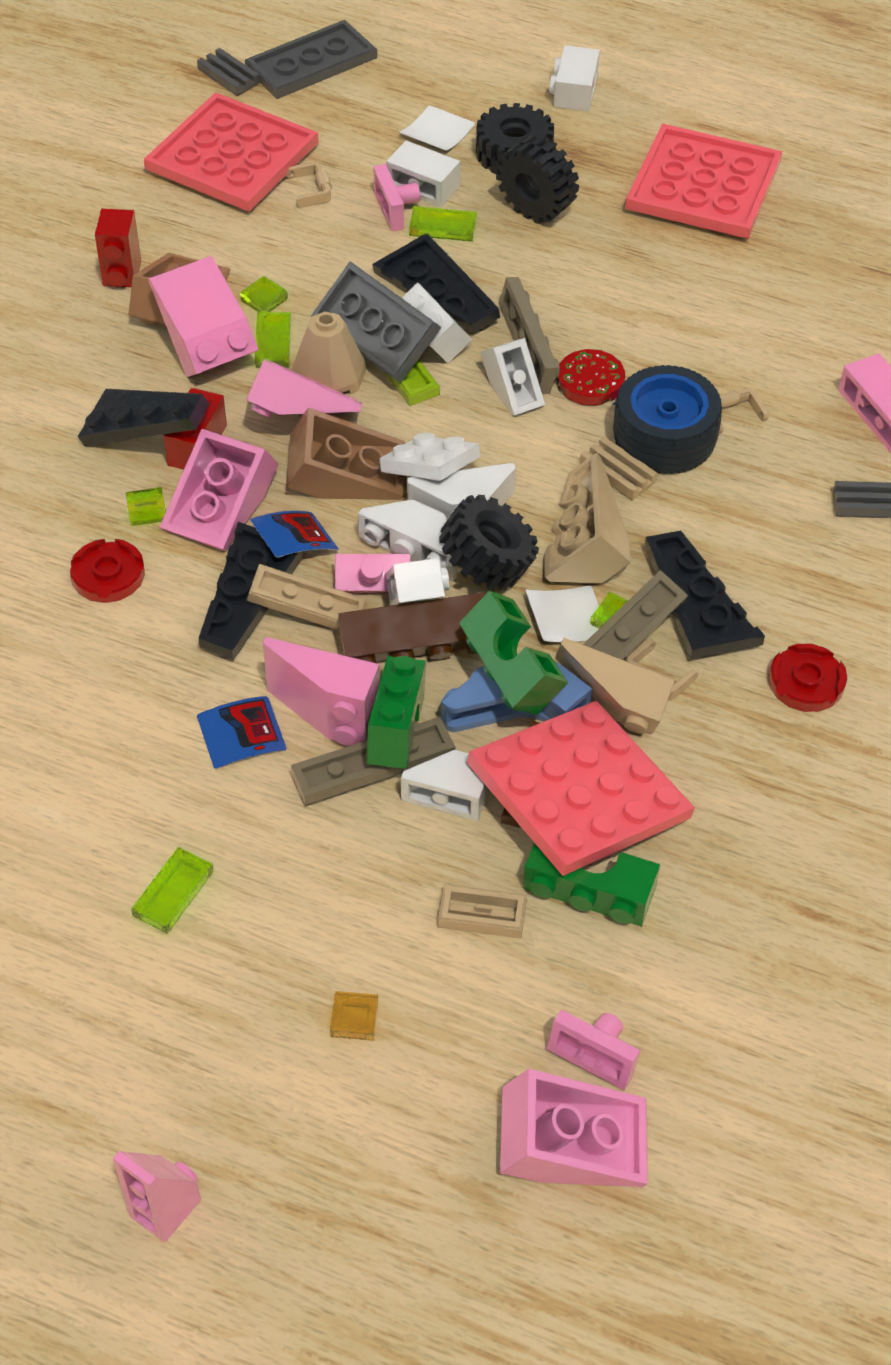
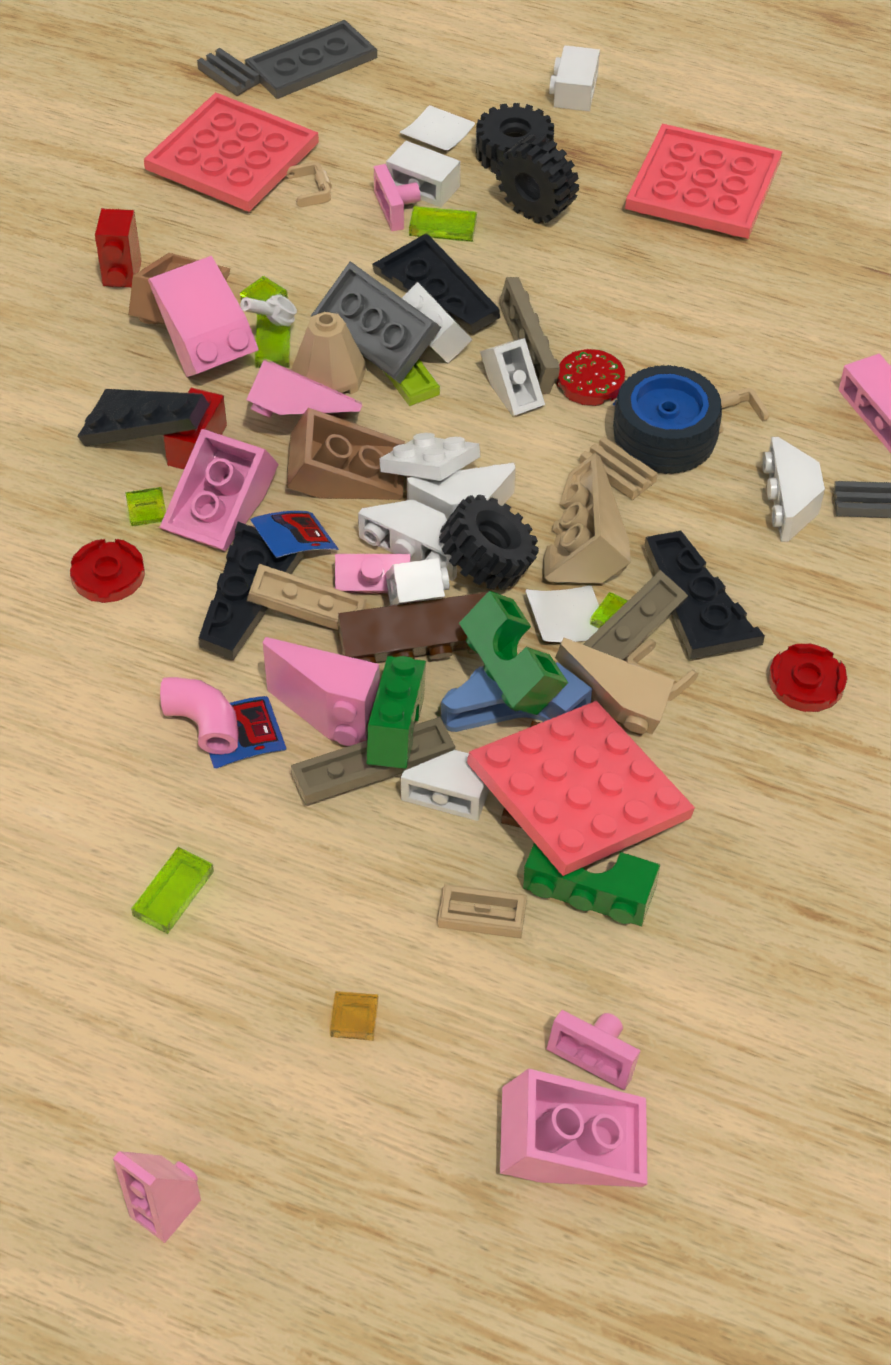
none -> bright pink cylinder [160,677,239,755]
none -> white plate [240,294,297,326]
none -> white slope [762,437,825,542]

